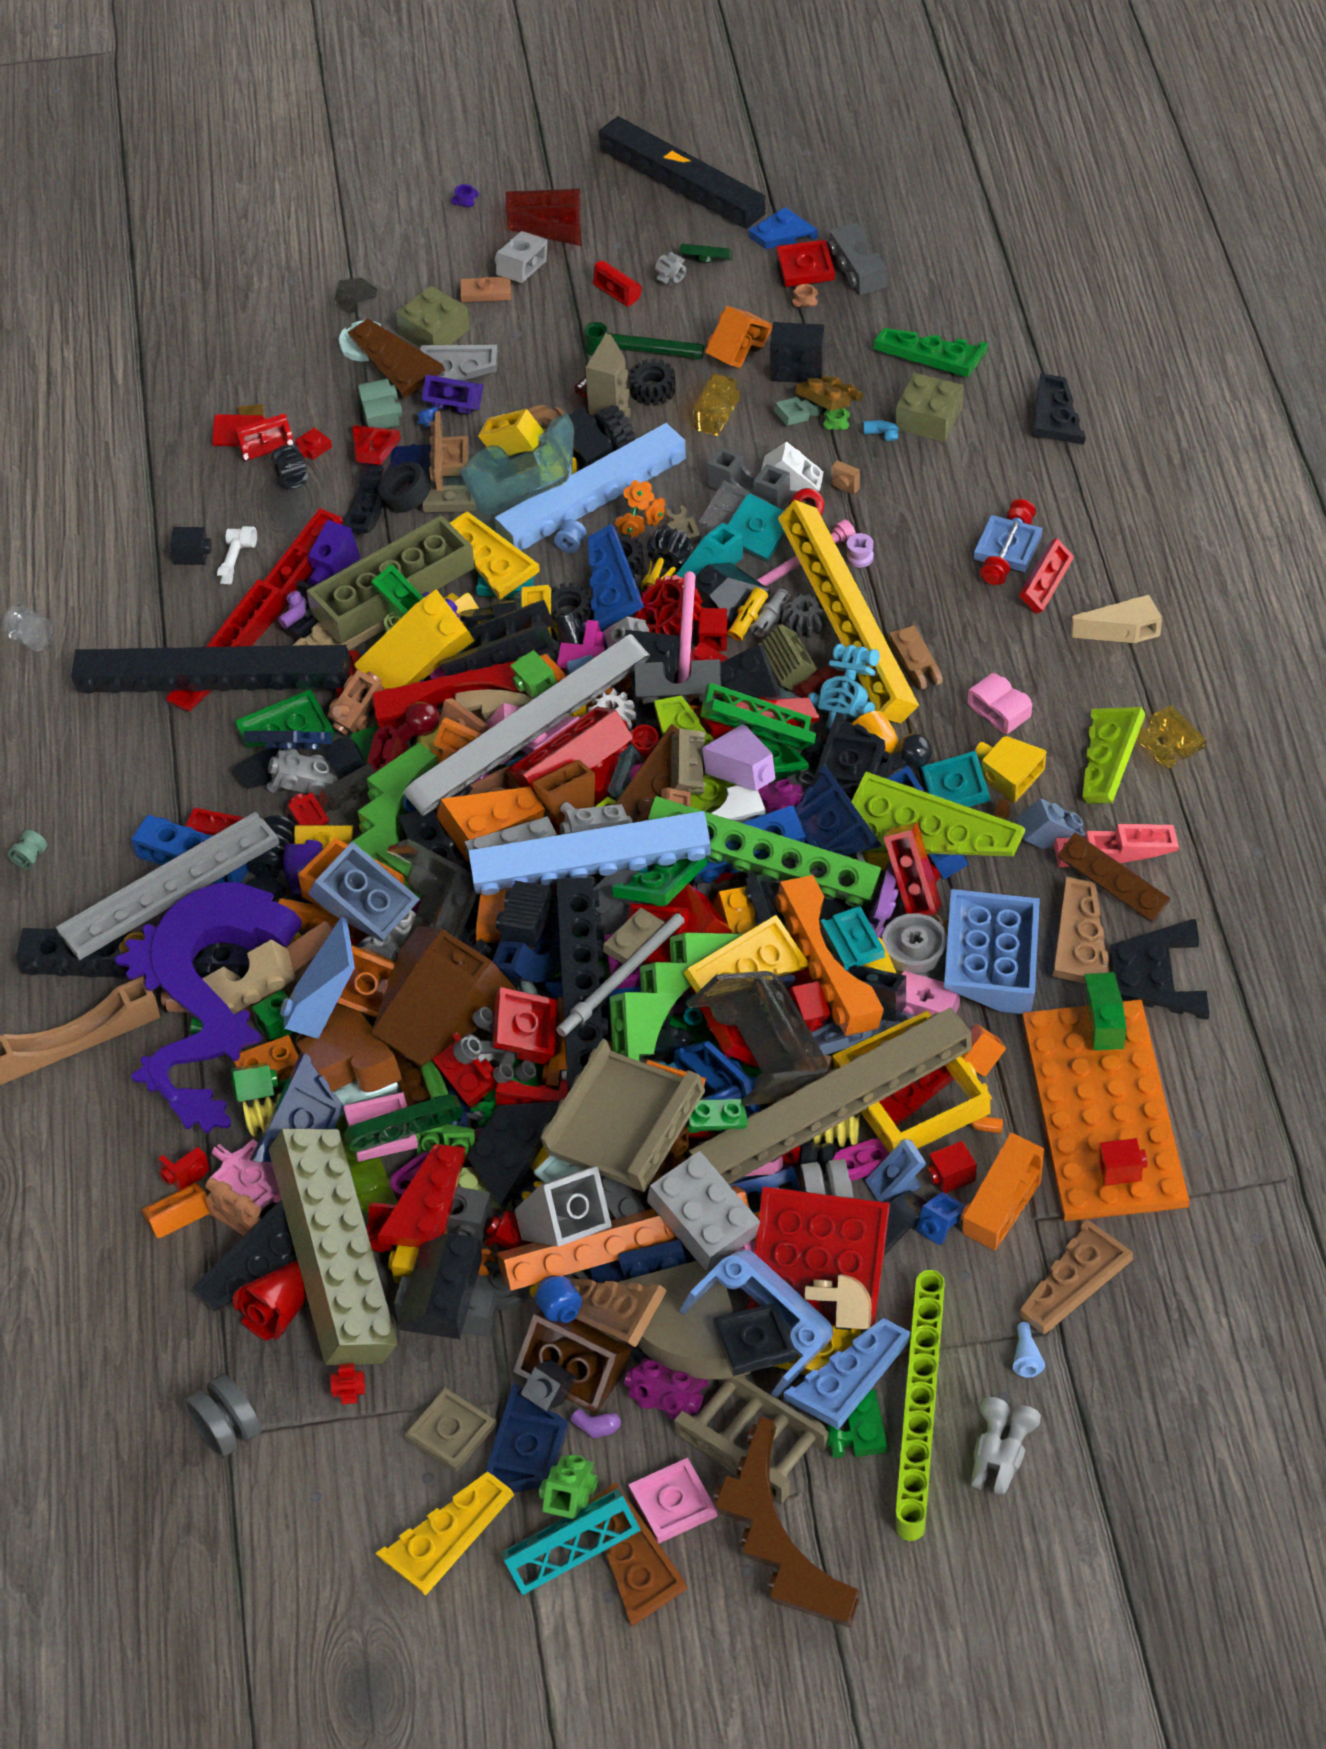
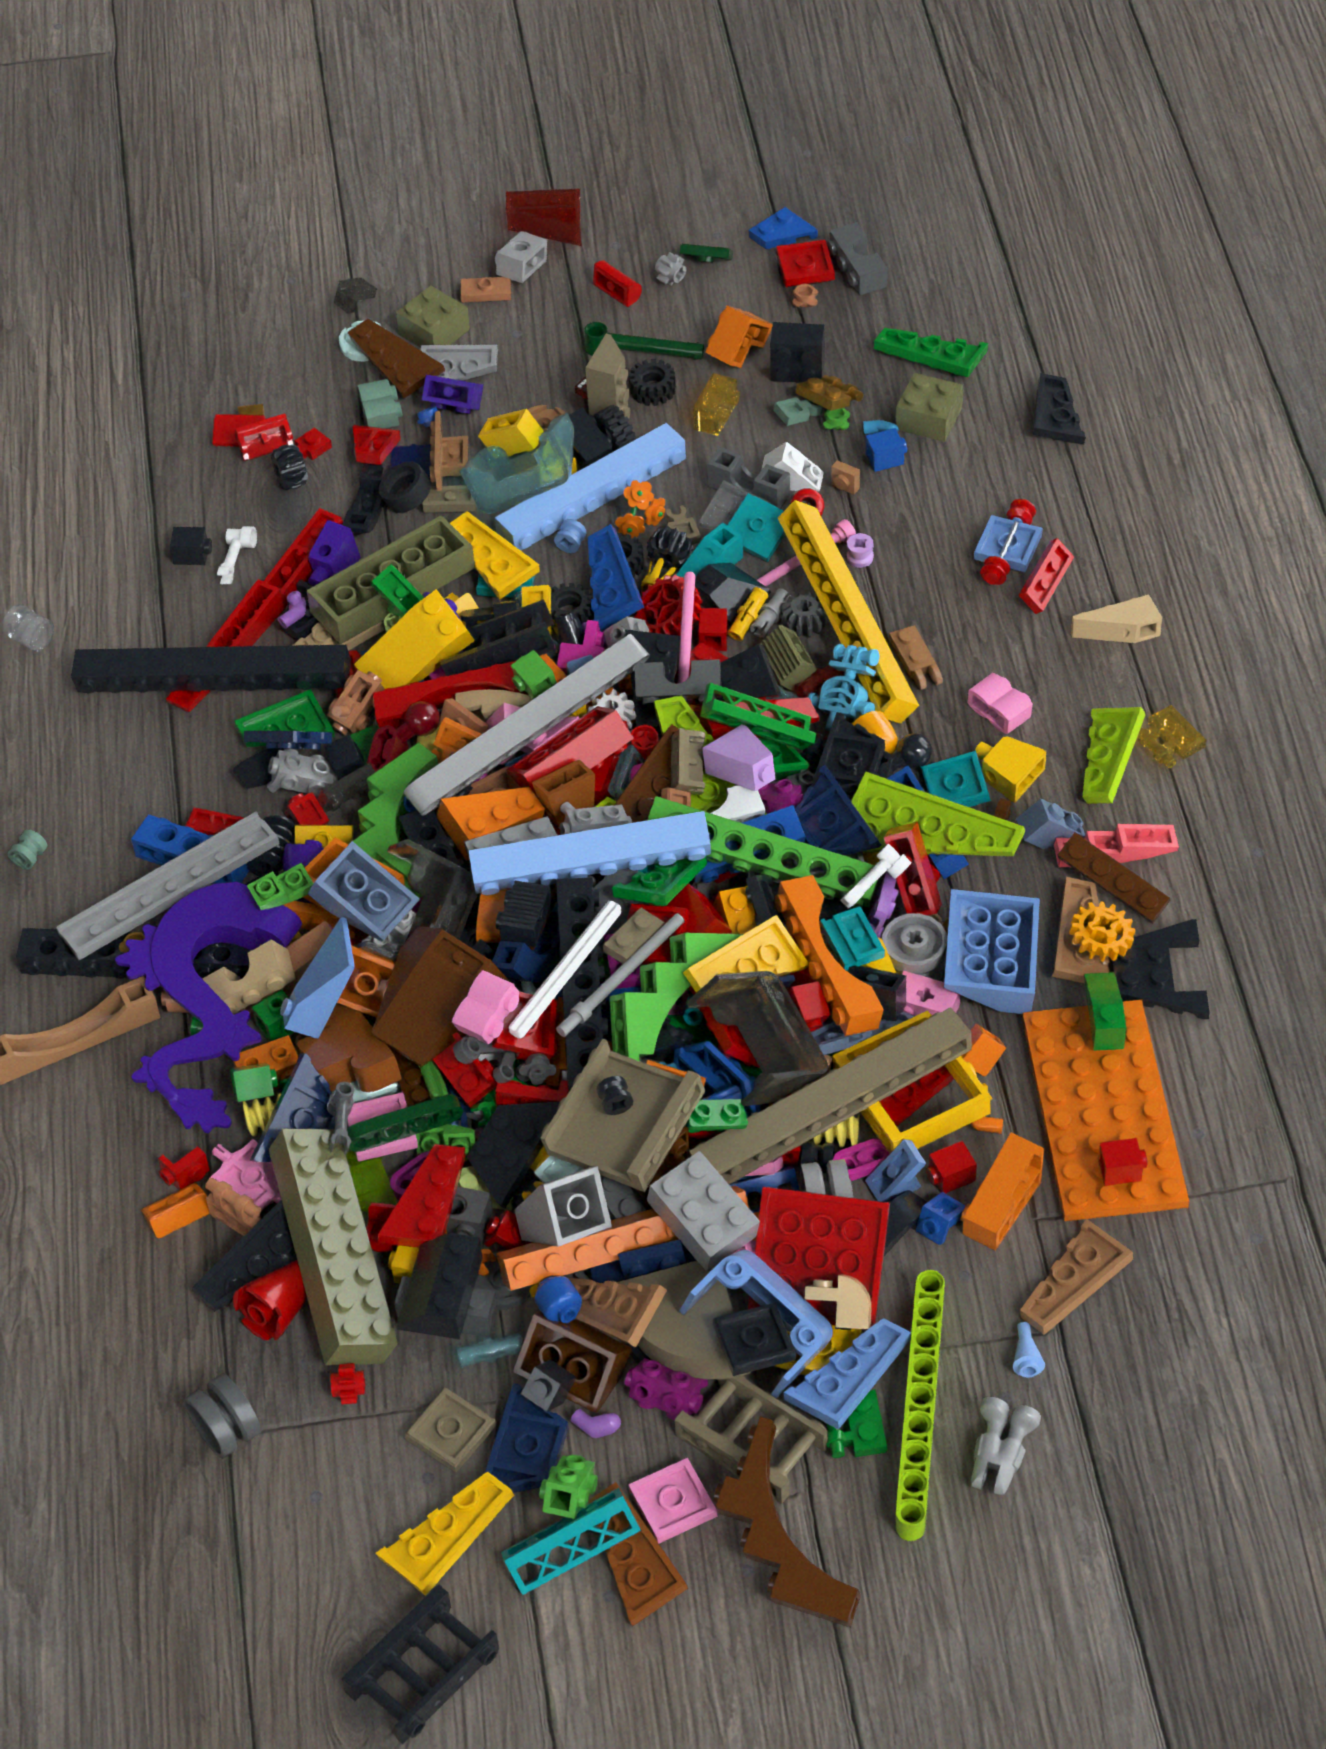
dark purple plate [451,184,479,207] -> none
black brick [599,116,766,230] -> none
none -> bright green slope [247,863,314,910]
none -> dark grey brick [327,1082,354,1155]
none -> black fence [342,1584,499,1744]
none -> bright pink brick [452,970,520,1044]
none -> clear light blue pin [456,1332,523,1368]
none -> white axle [509,901,621,1039]
none -> dark grey plate [519,1054,556,1085]
none -> black wheel [596,1076,634,1115]
none -> white brick [840,843,912,909]
none -> blue brick [866,428,907,472]
none -> light orange gear [1069,901,1135,962]

